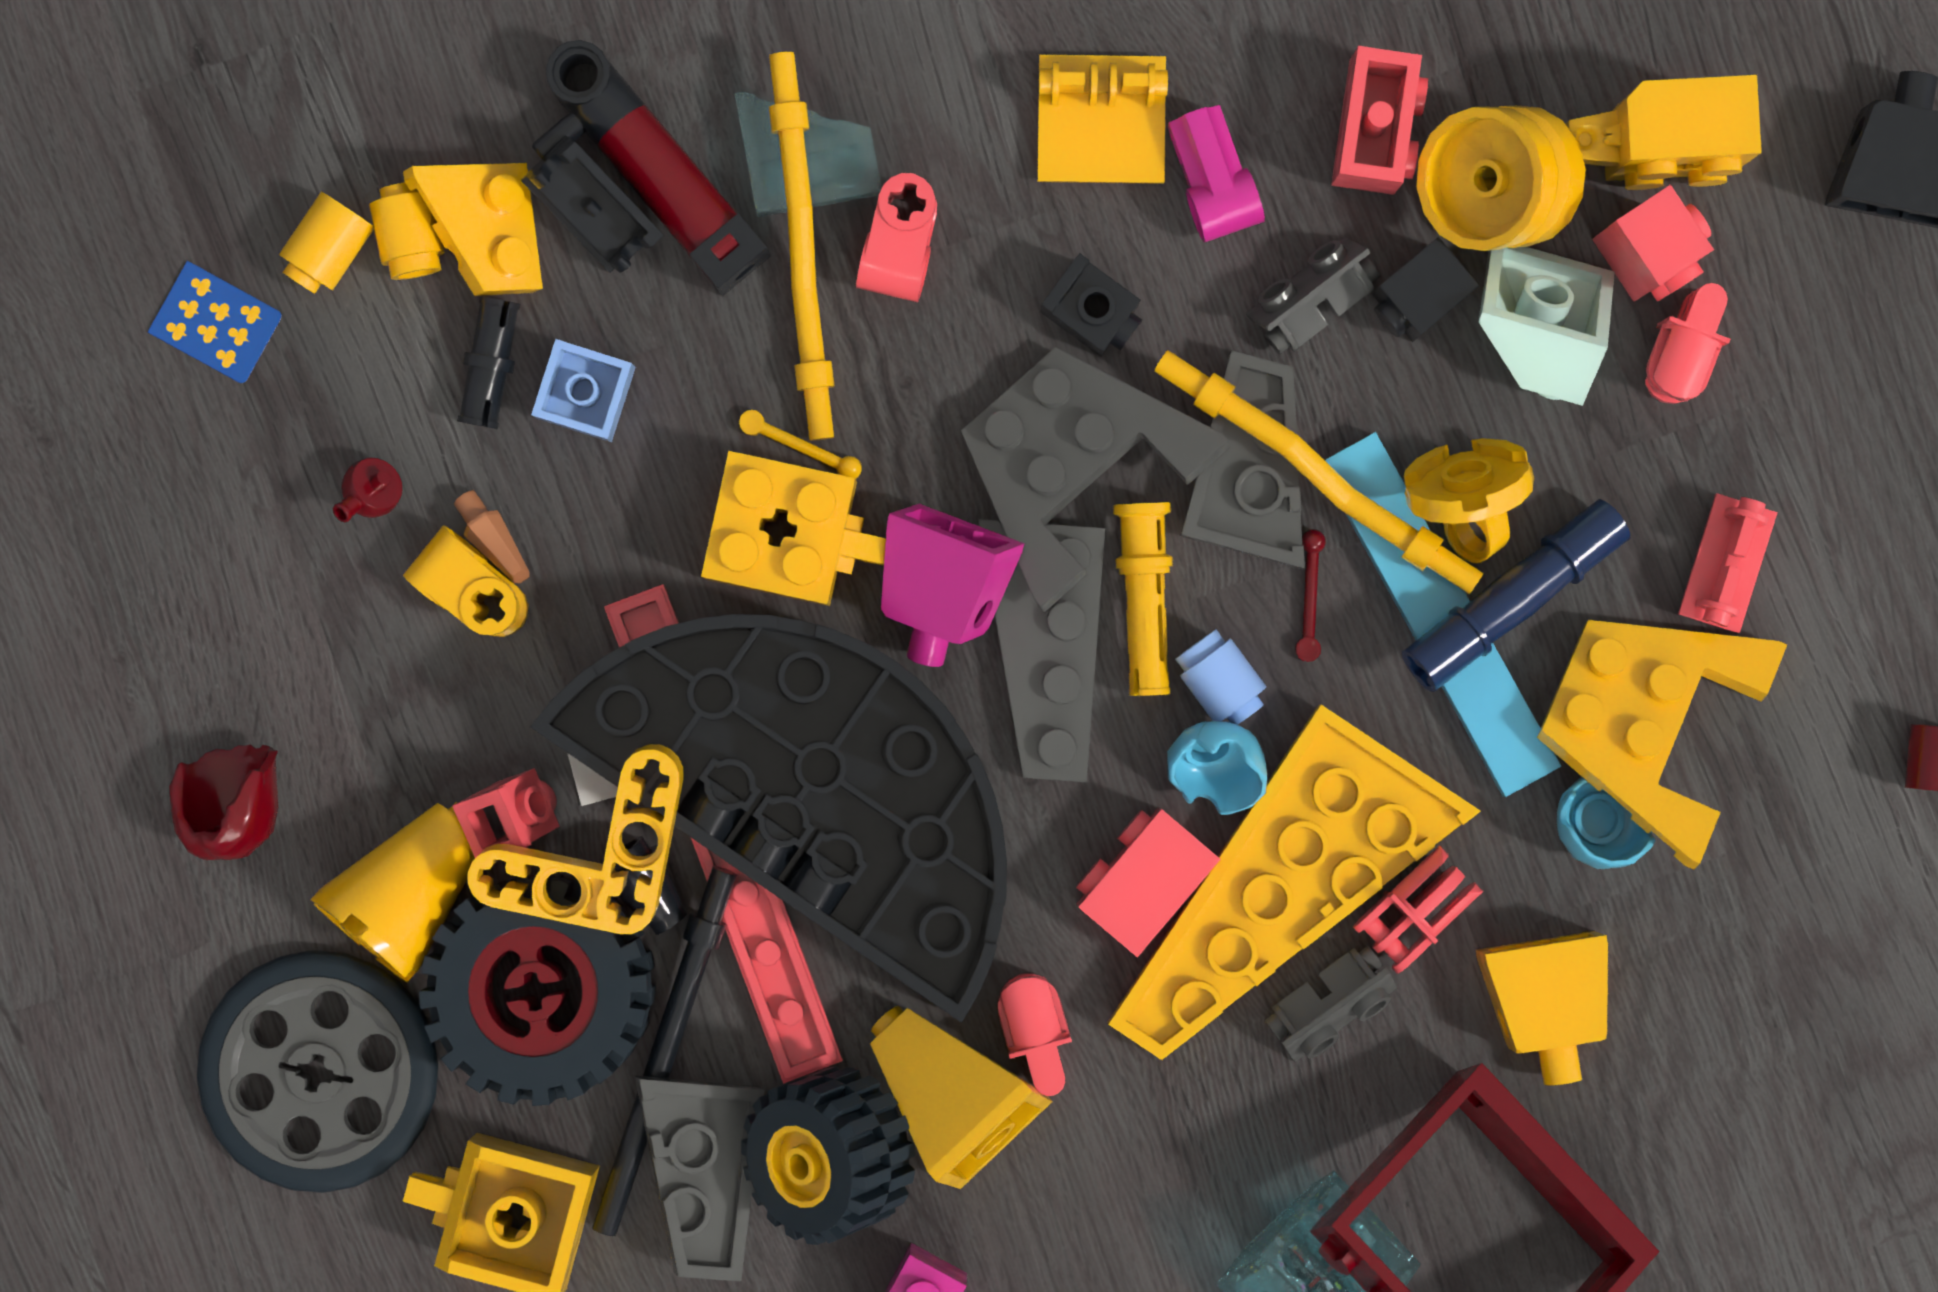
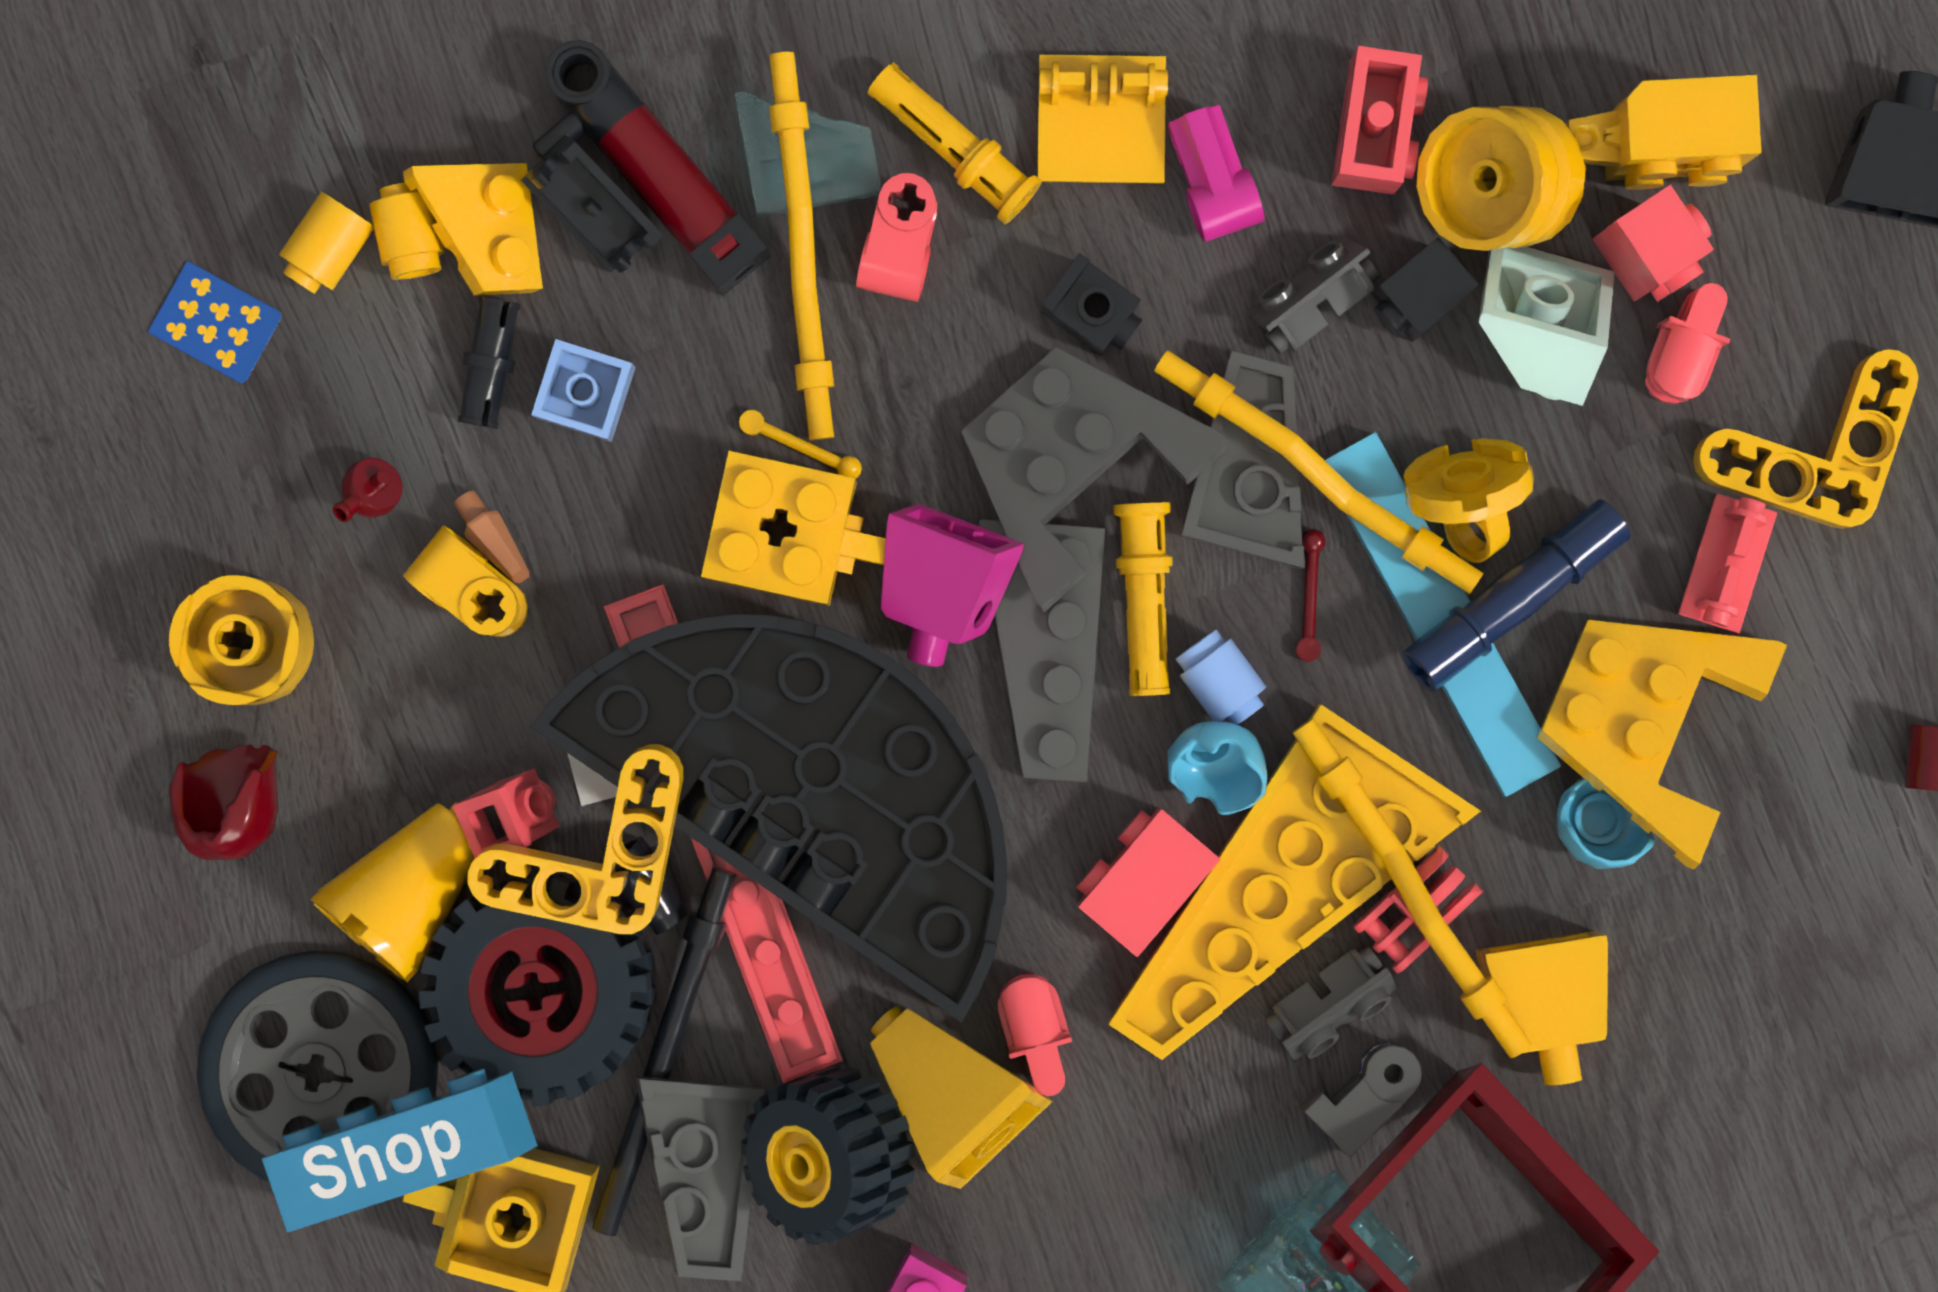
none -> yellow brick [169,575,314,705]
none -> dark azure brick [262,1068,538,1233]
none -> yellow pin [867,63,1042,225]
none -> yellow bar [1292,718,1531,1058]
none -> dark grey leg [1298,1042,1422,1158]
none -> yellow beam [1693,349,1918,529]

